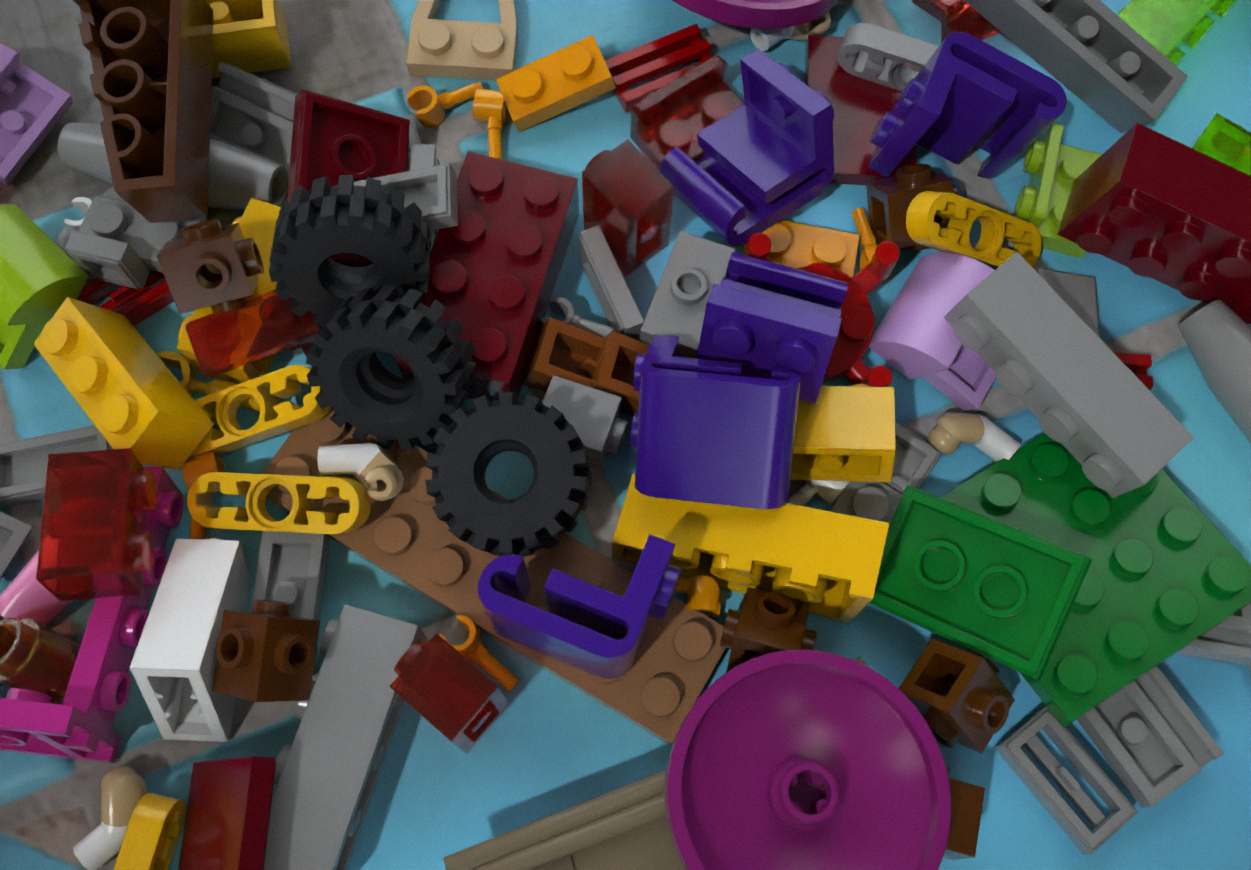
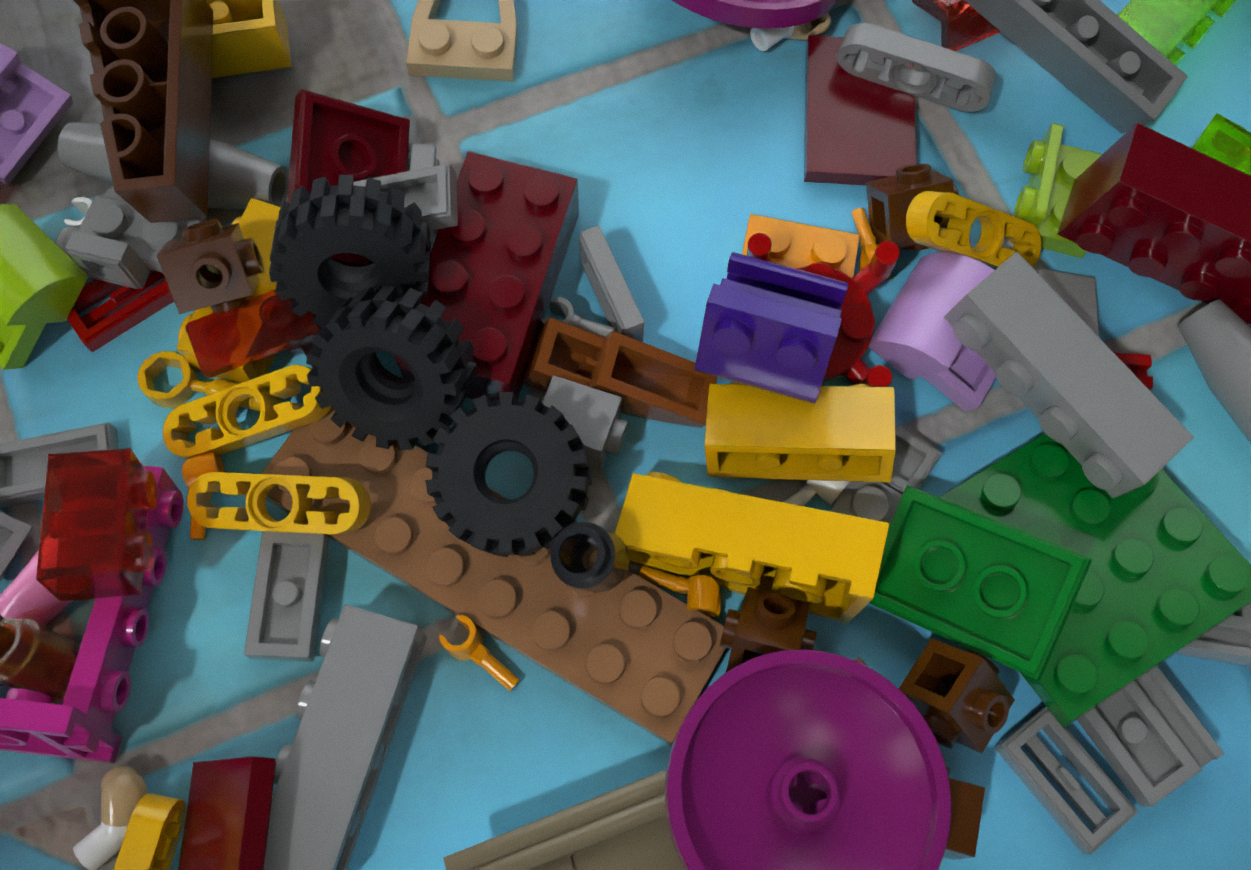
yellow brick [33,297,214,471] -> none
white slope [130,538,252,742] -> none
light grey plate [210,62,297,181] -> none
reddish brown brick [212,599,320,702] -> none
arm [317,443,404,501] -> none
clear red brick [389,633,509,754] -> none
light orange hand [407,81,483,128] -> none
light orange hand [472,88,507,160] -> none
dark purple piece [478,534,681,679] -> none
light orange plate [496,35,616,132] -> none
clear red brick [582,139,674,277] -> none
red tile [605,23,721,113] -> none
clear red bracket [630,55,744,172] -> none
dark purple piece [631,334,801,509] -> none
light grey brick [640,231,735,359] -> none
dark purple piece [659,49,834,247] -> none
dark purple piece [868,32,1067,179] -> none
tan arm [928,412,1021,462] -> none
none -> black brick [551,522,629,593]

